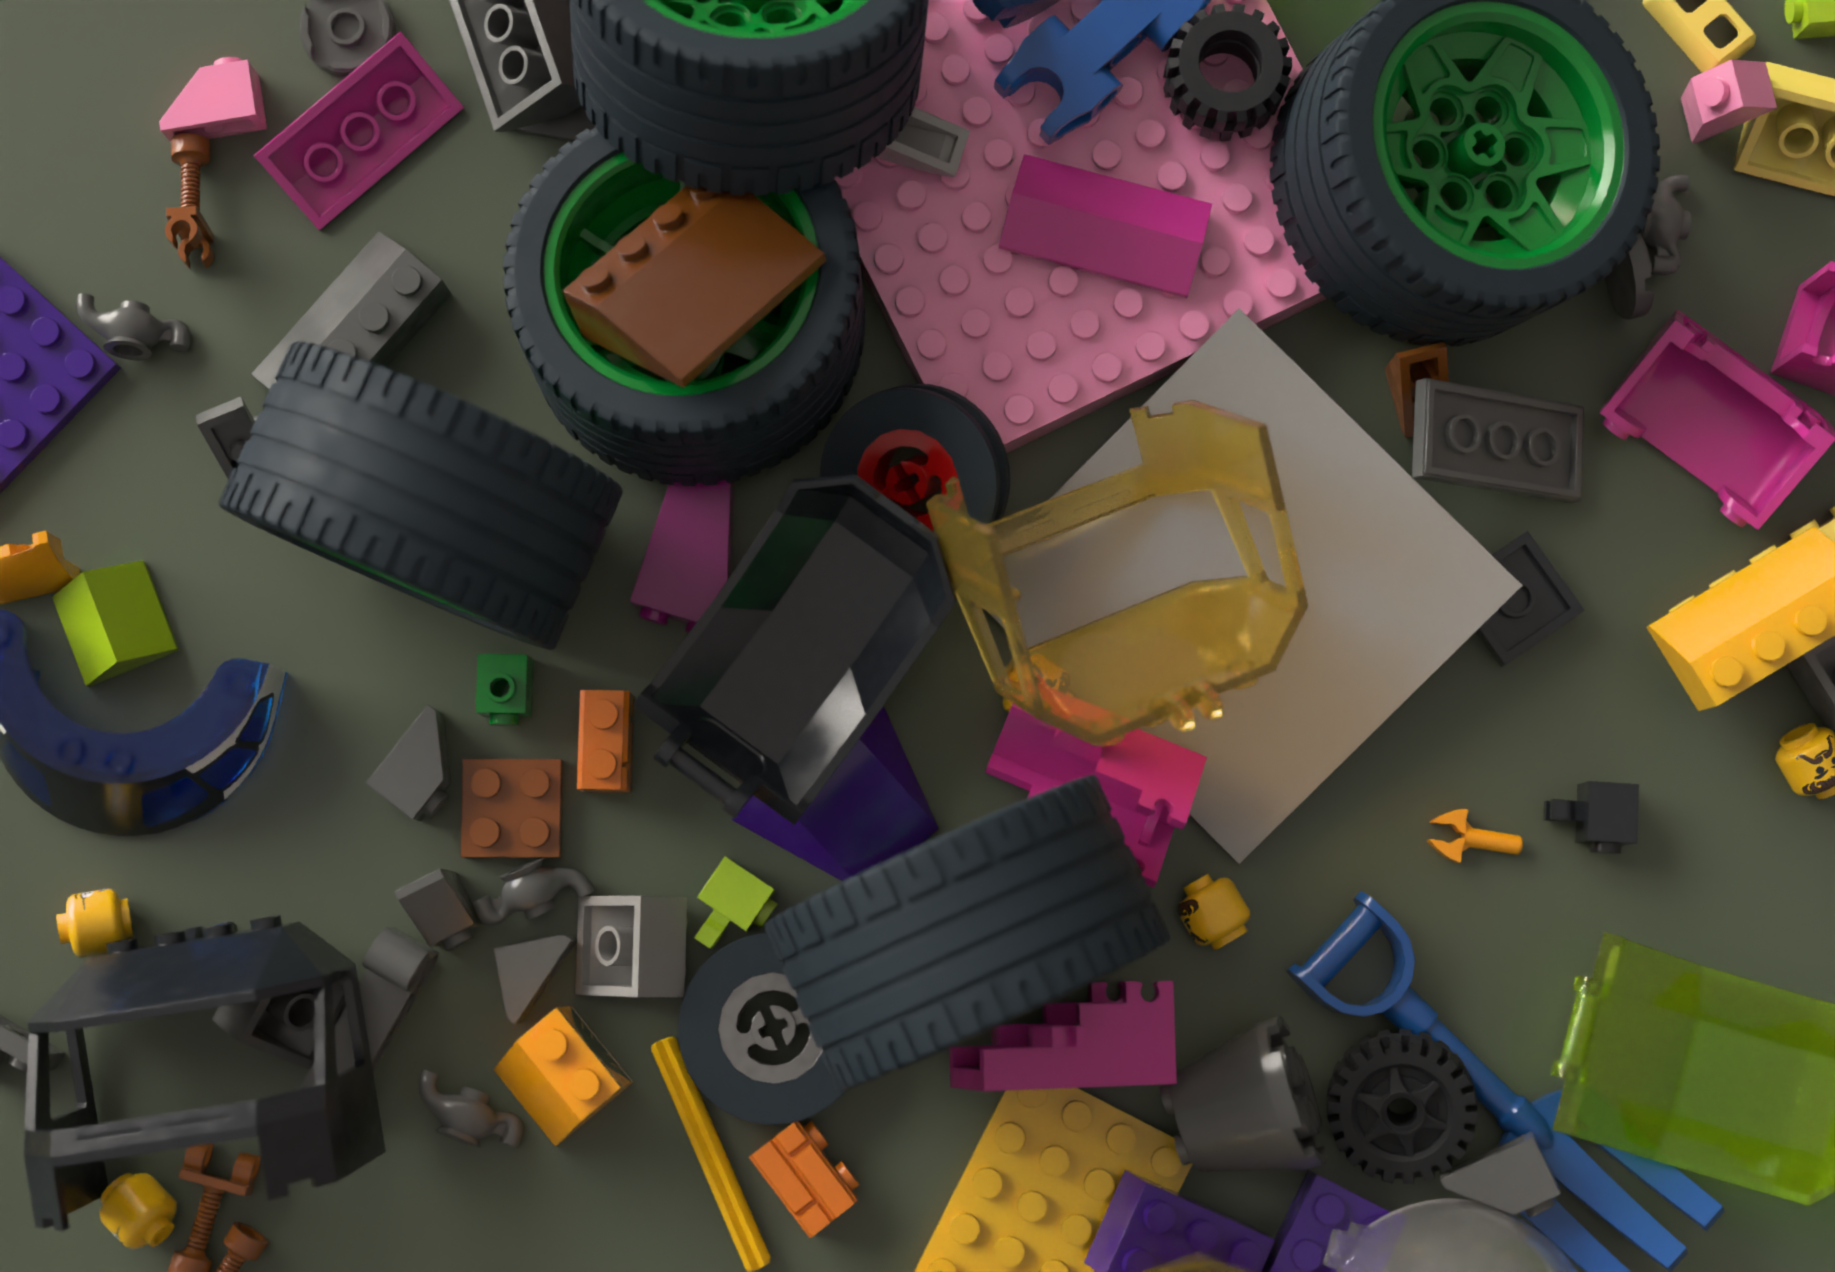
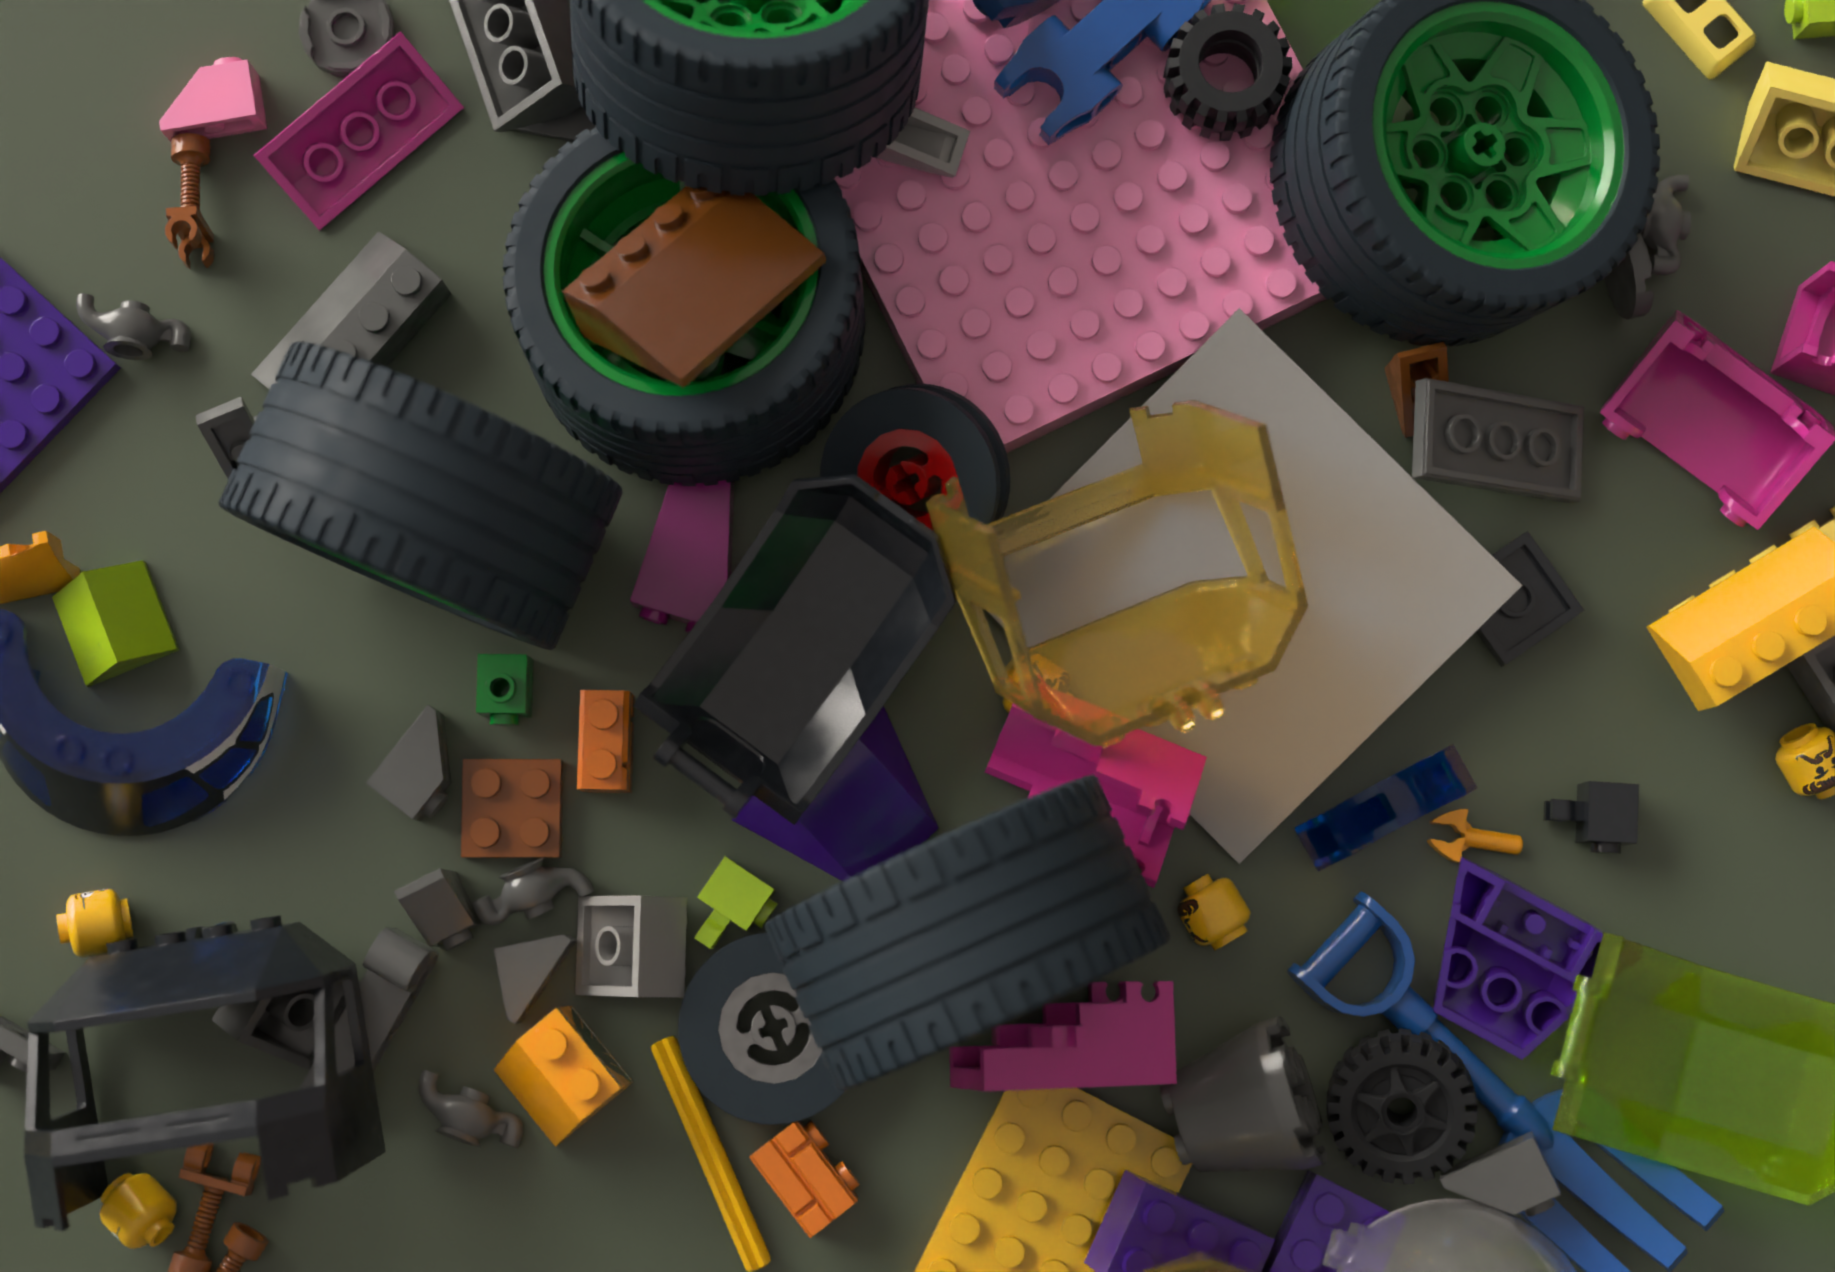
dark pink slope [998,154,1212,298] -> none
bright pink slope [1681,60,1777,143] -> none
none -> clear blue arch [1294,744,1477,871]
none -> dark purple wedge [1433,857,1640,1060]

